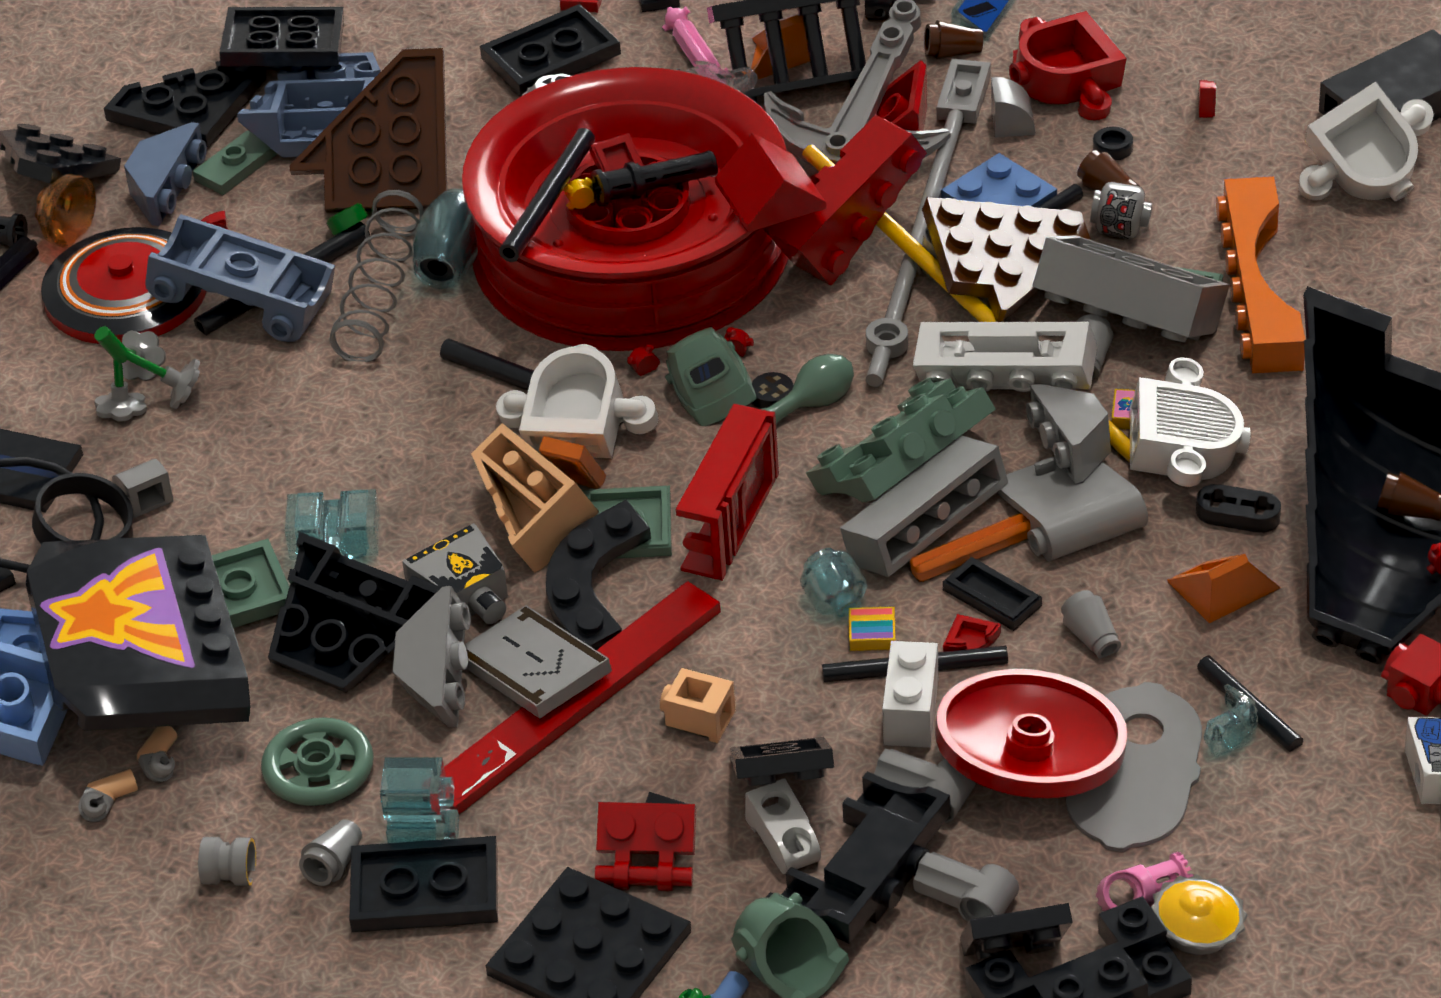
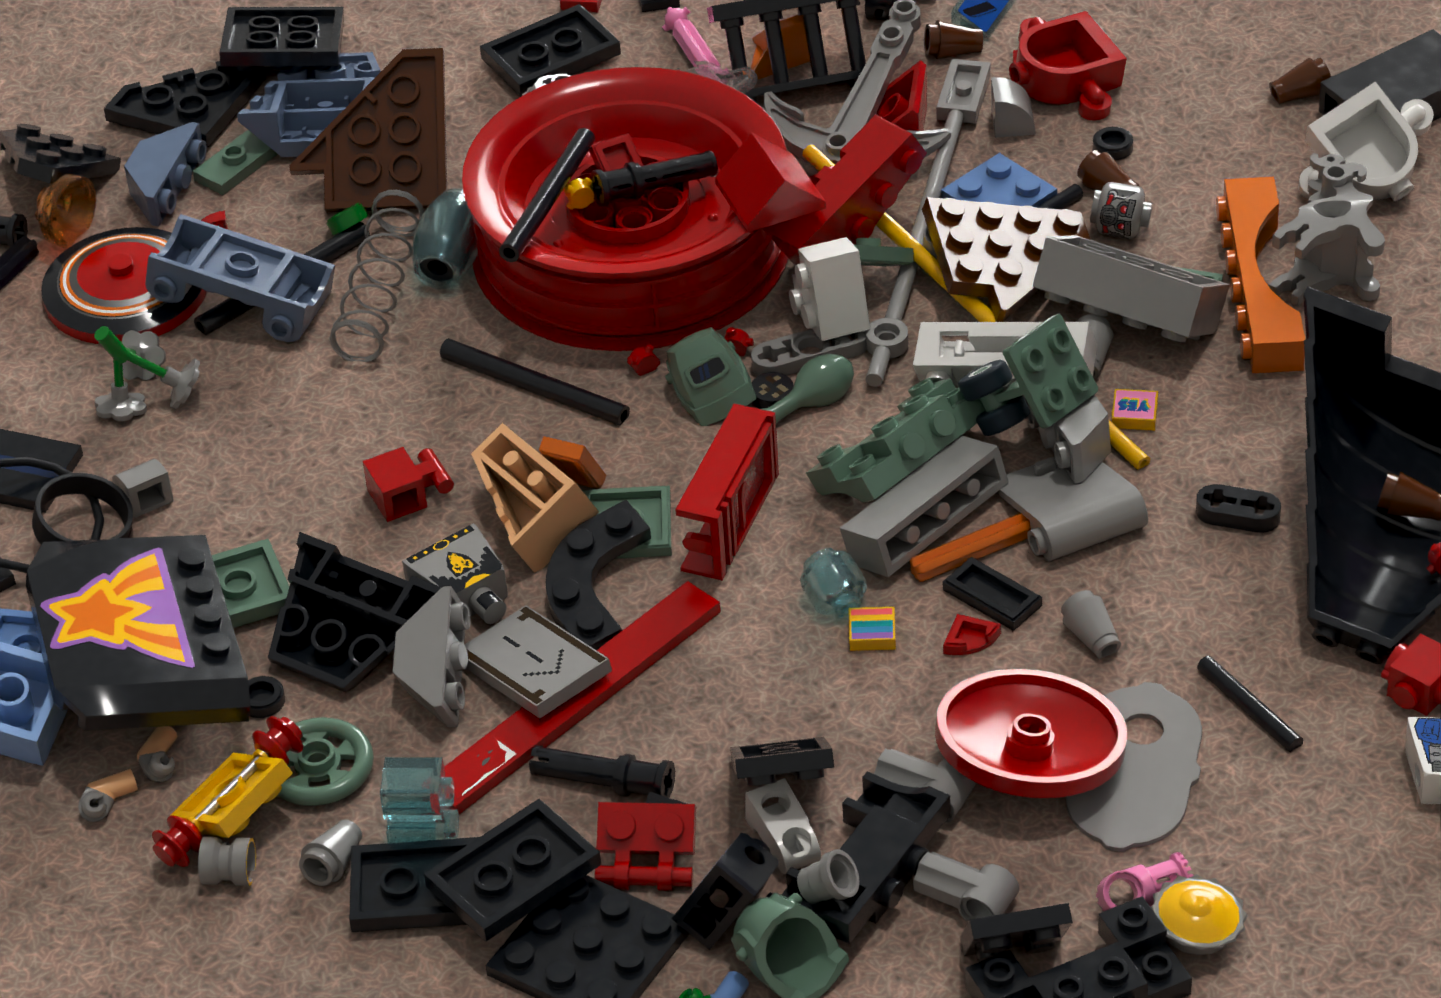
clear light blue brick [285,489,381,560] -> none
white piece [496,344,658,459] -> none
light nougat brick [660,668,736,743] -> none
black bar [822,645,1008,682] -> none
white brick [882,641,939,748] -> none
white piece [1130,357,1251,487] -> none
orange slope [1167,554,1281,624] -> none
red tile [1198,80,1216,118] -> none
clear light blue hair [1204,684,1258,758] -> none
none -> plate [152,716,304,867]
none -> black tile [248,676,285,718]
none -> red brick [363,447,454,522]
none -> black plate [424,799,601,942]
none -> black pin [529,745,675,798]
none -> black torso [671,833,779,950]
none -> light grey beam [751,329,867,376]
none -> white brick [789,237,870,341]
none -> light grey piece [797,849,860,904]
none -> sand green plate [854,238,913,267]
none -> sand green plate [958,314,1098,436]
none -> reddish brown cone [1269,58,1331,105]
none -> light grey animal [1269,153,1385,306]

